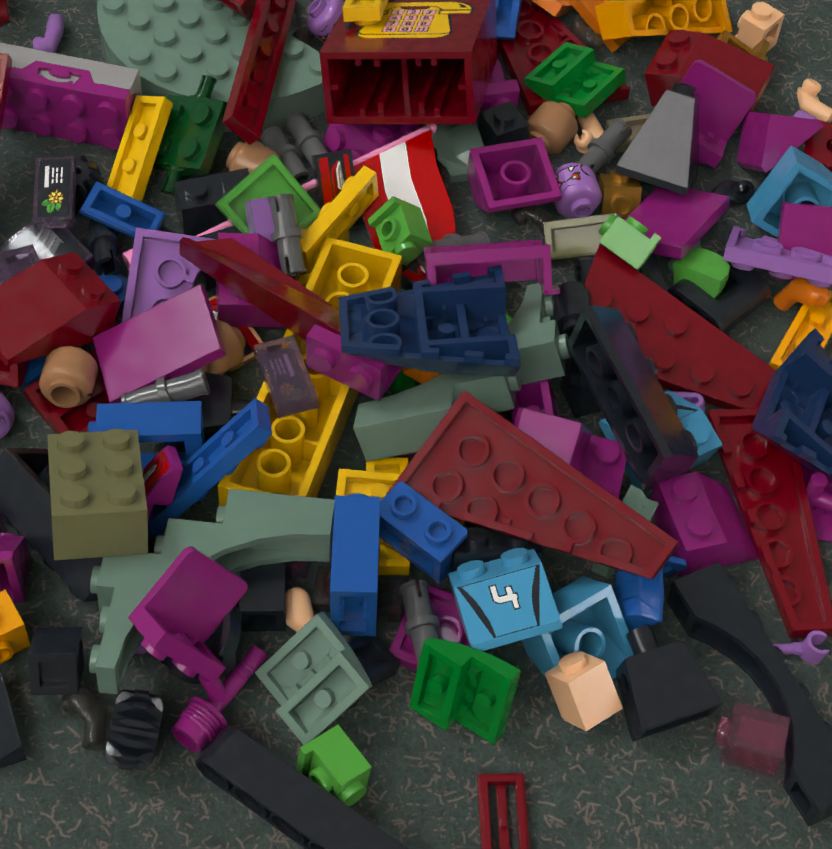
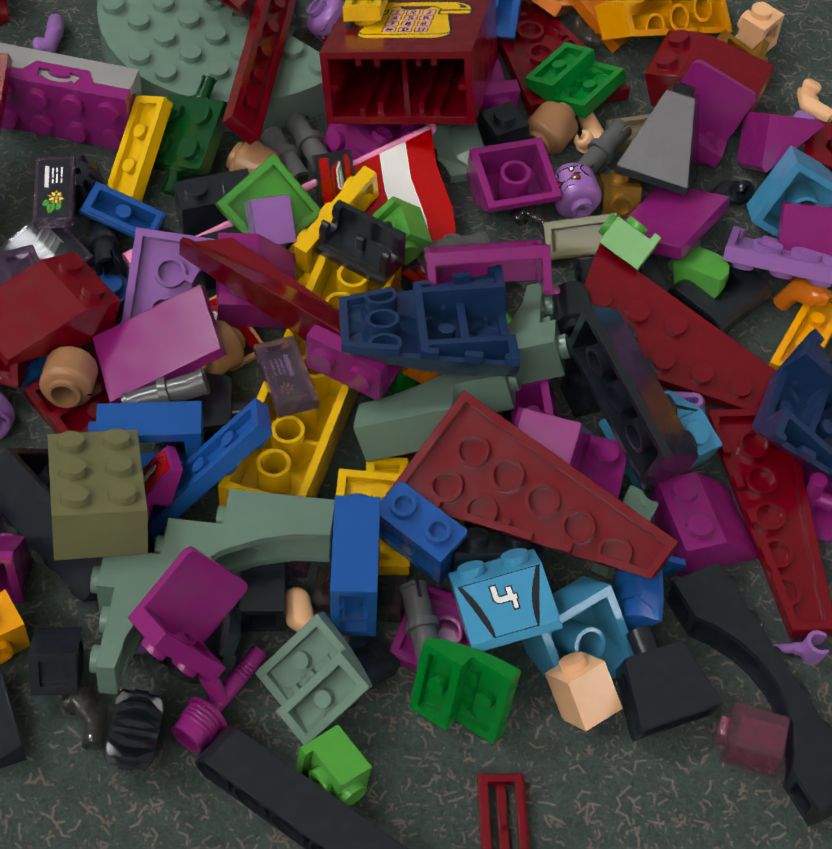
dark grey pin [268,193,307,277] -> none
none -> black hinge [317,199,406,287]

